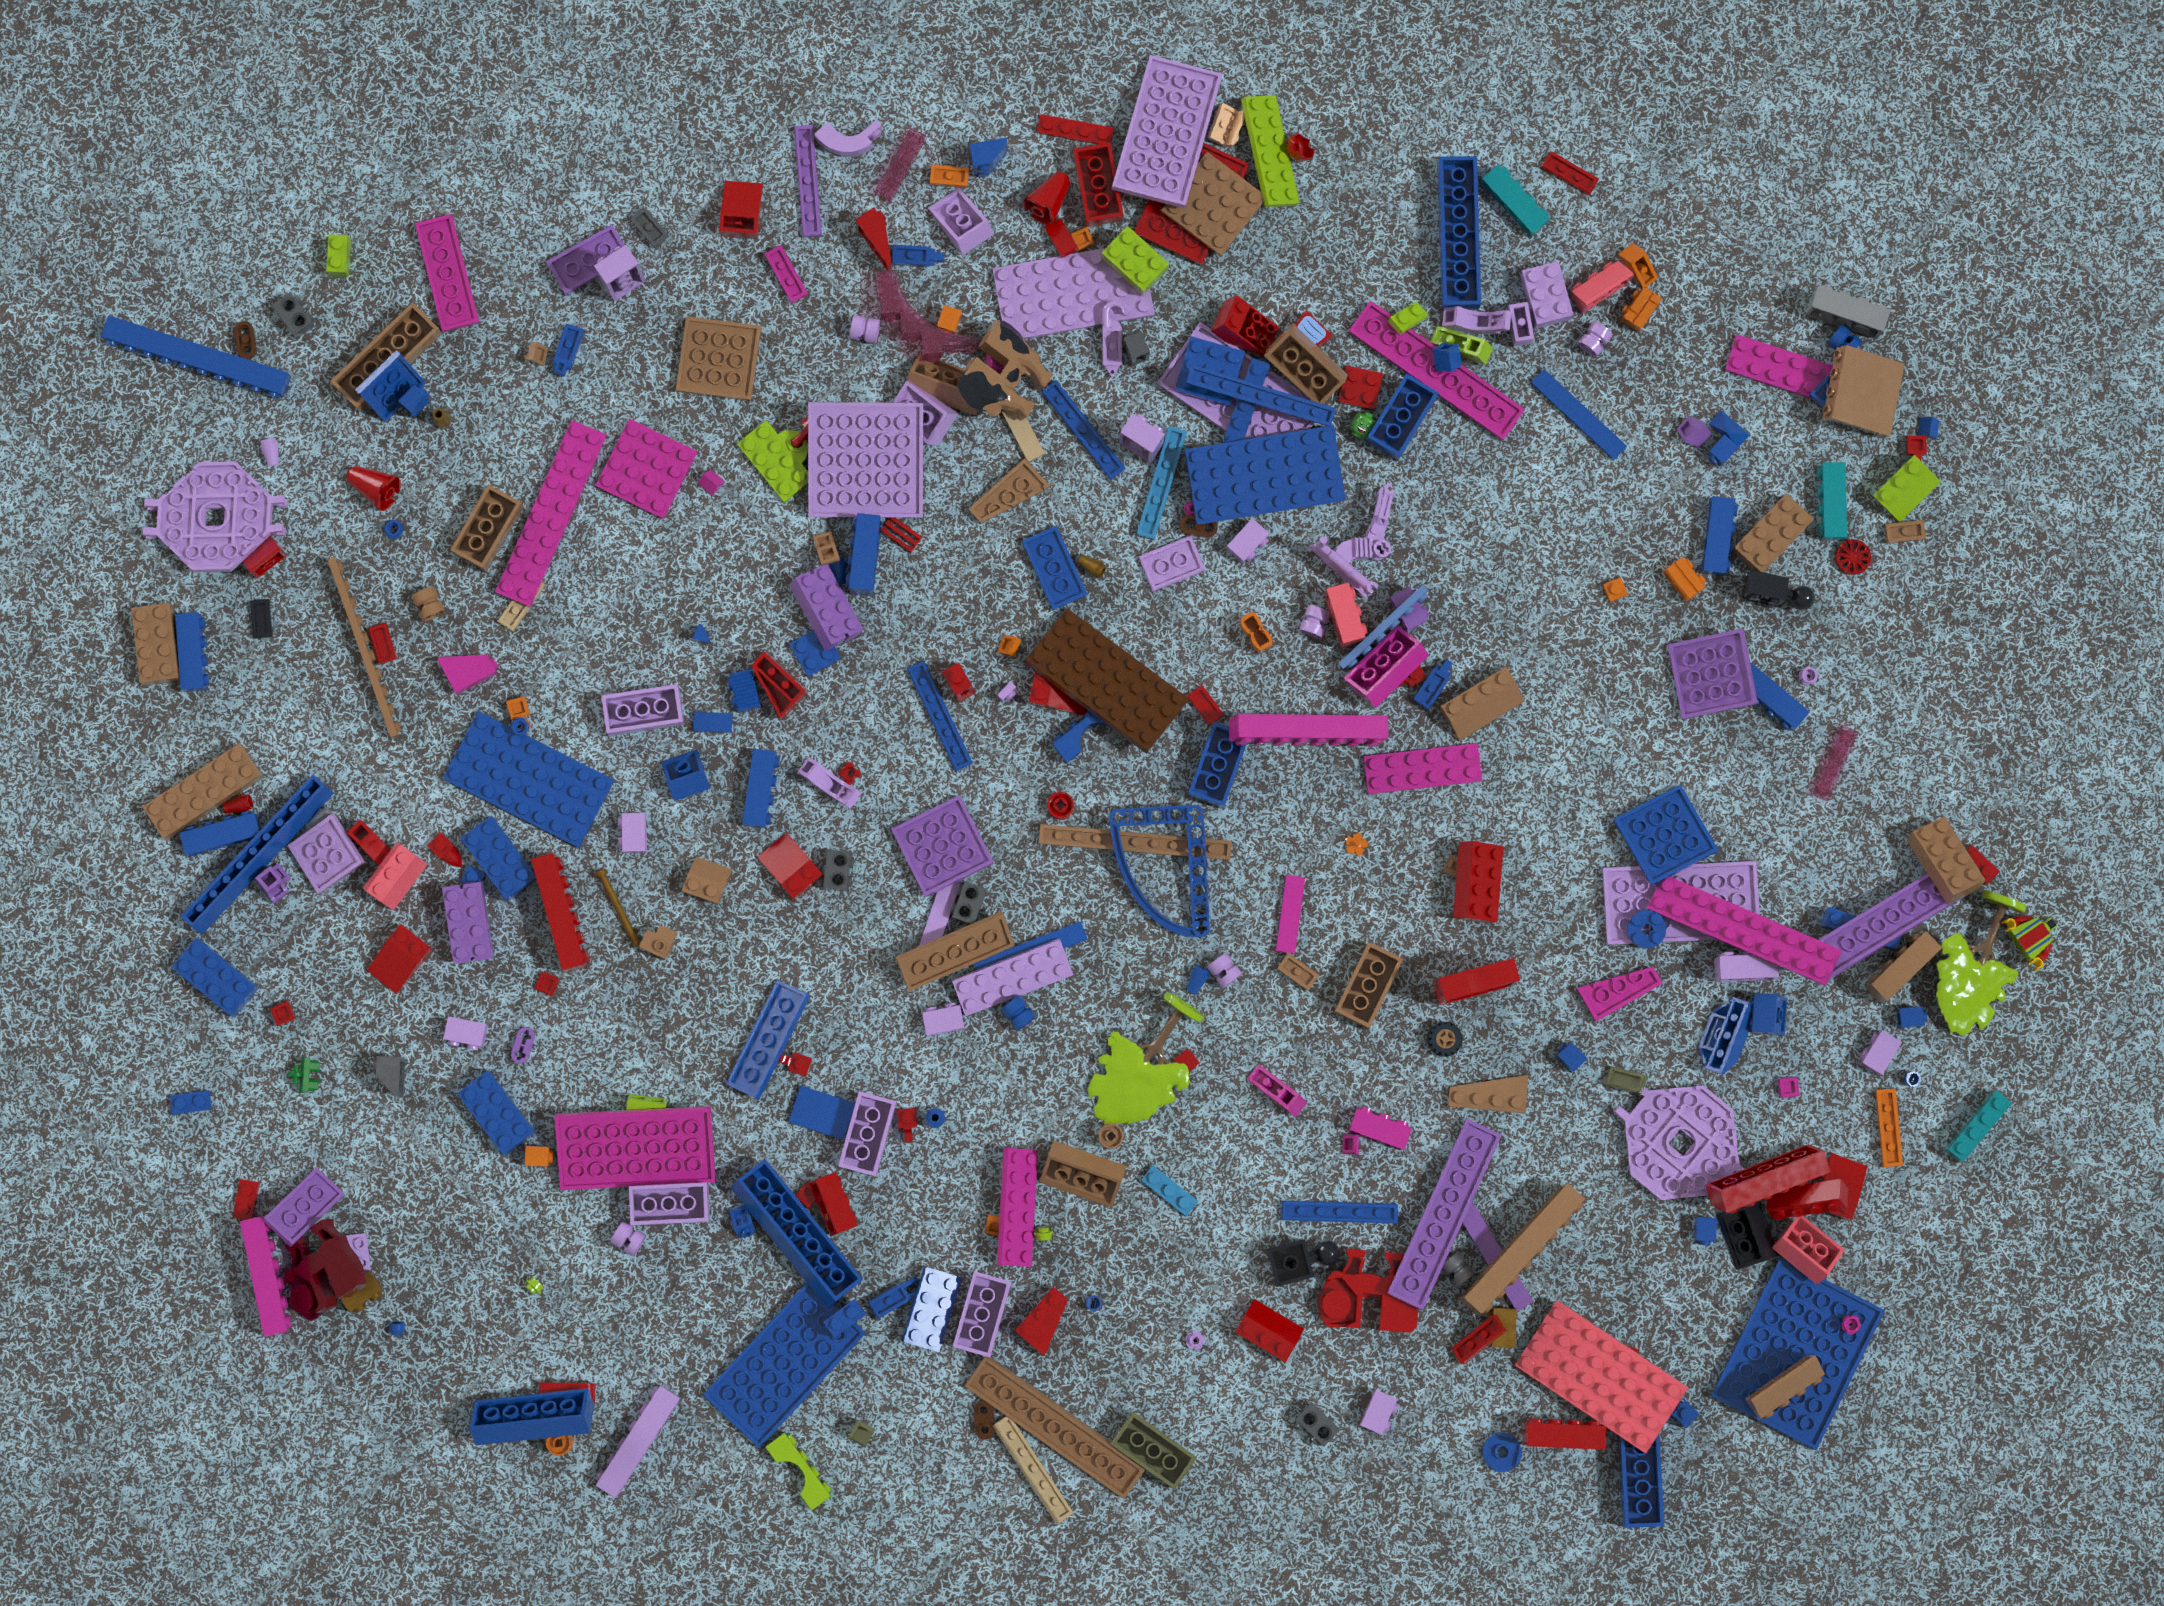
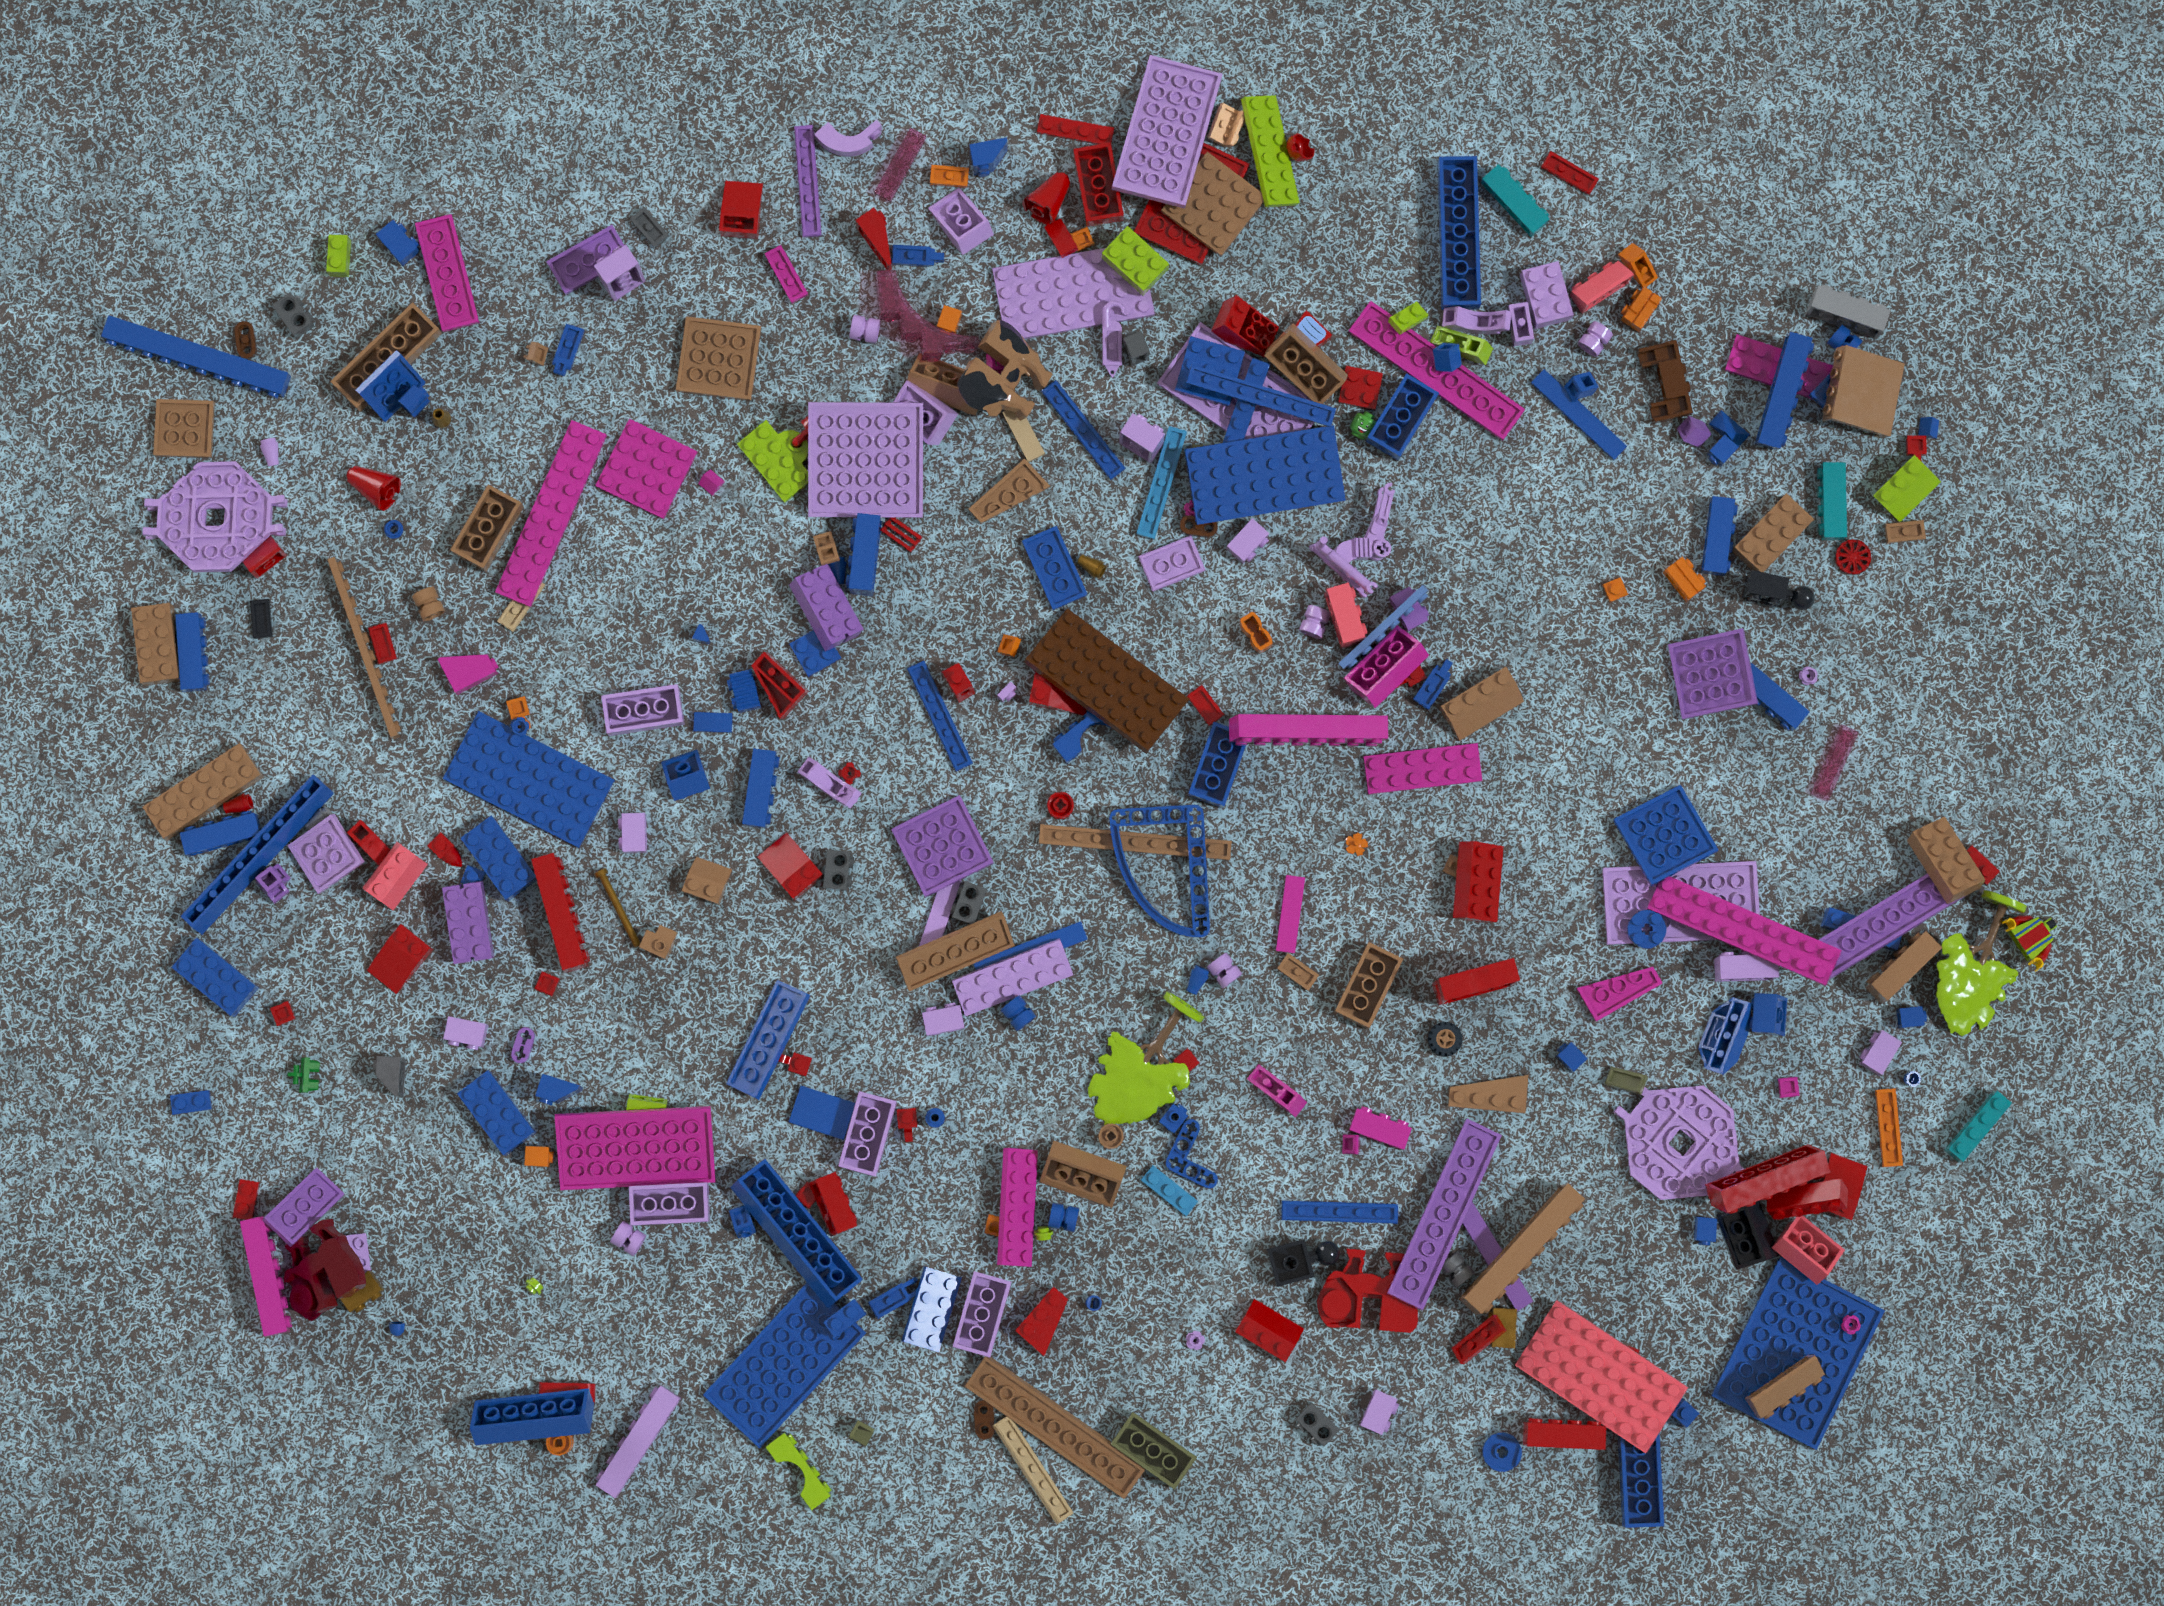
none -> medium nougat plate [153,399,215,458]
none -> blue brick [376,220,420,266]
none -> blue slope [535,1074,583,1106]
none -> blue wheel [1048,1202,1079,1232]
none -> blue brick [1159,1103,1188,1134]
none -> blue beam [1166,1119,1218,1189]
none -> blue brick [1564,372,1599,402]
none -> reddish brown bracket [1637,340,1693,424]
none -> blue brick [1755,332,1814,450]

